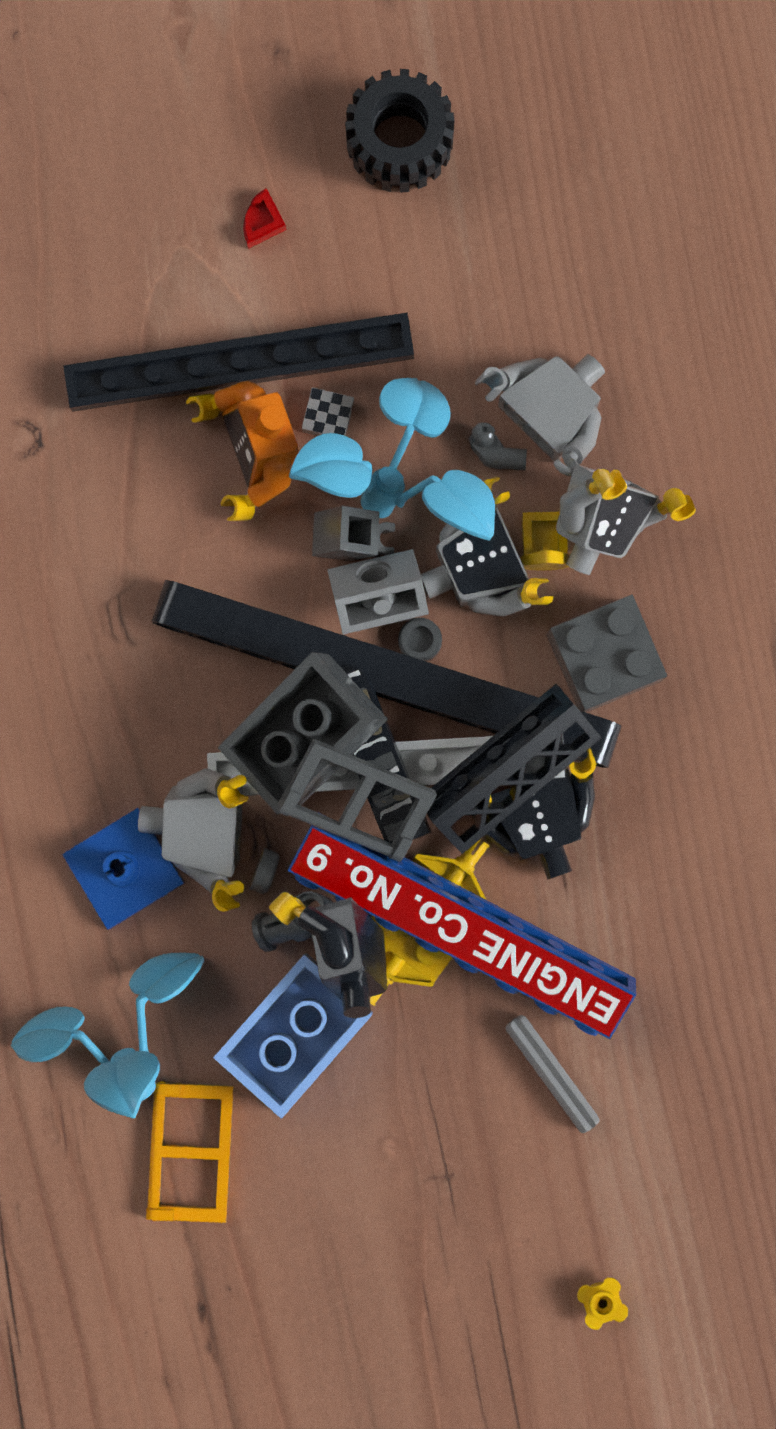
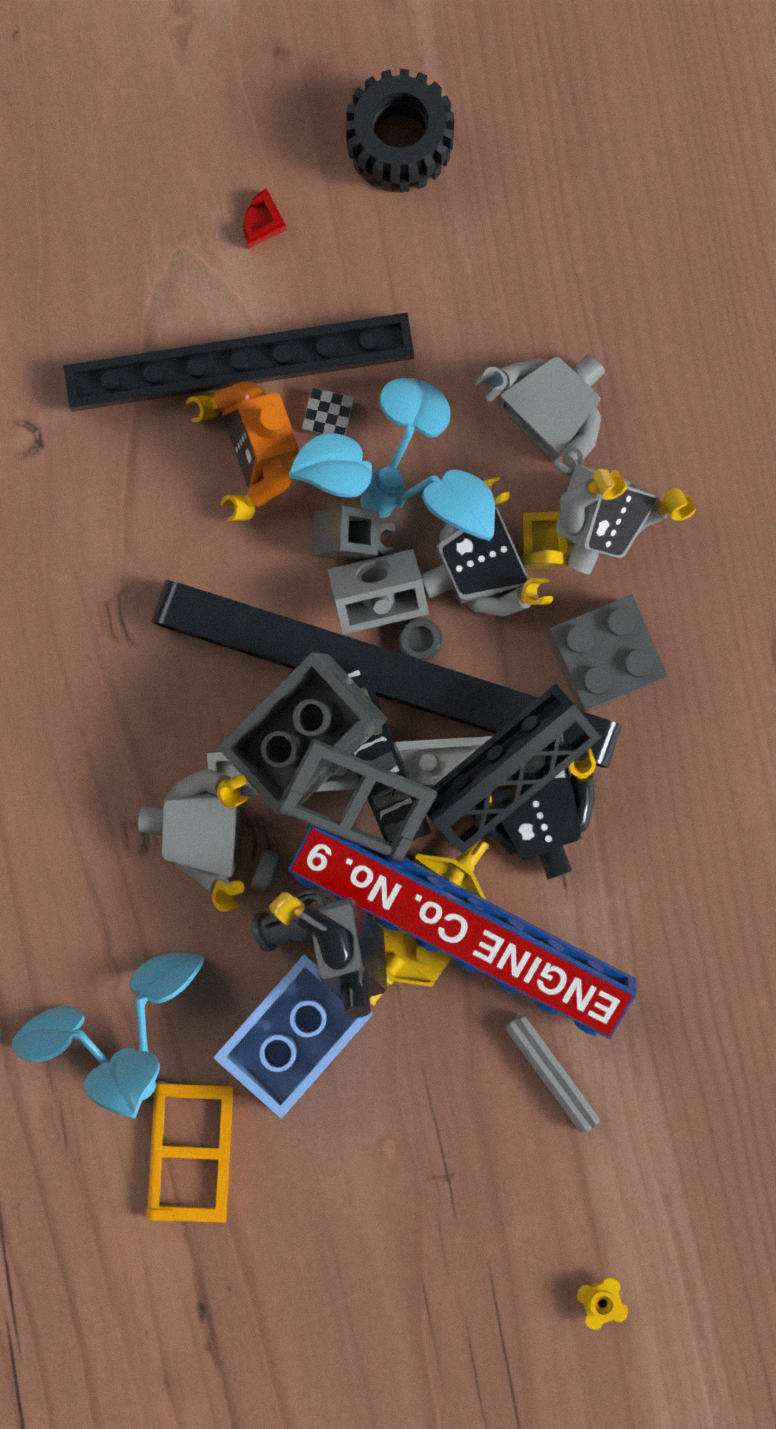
blue tile [62,808,185,930] -> none
dark grey arm [469,422,527,471] -> none

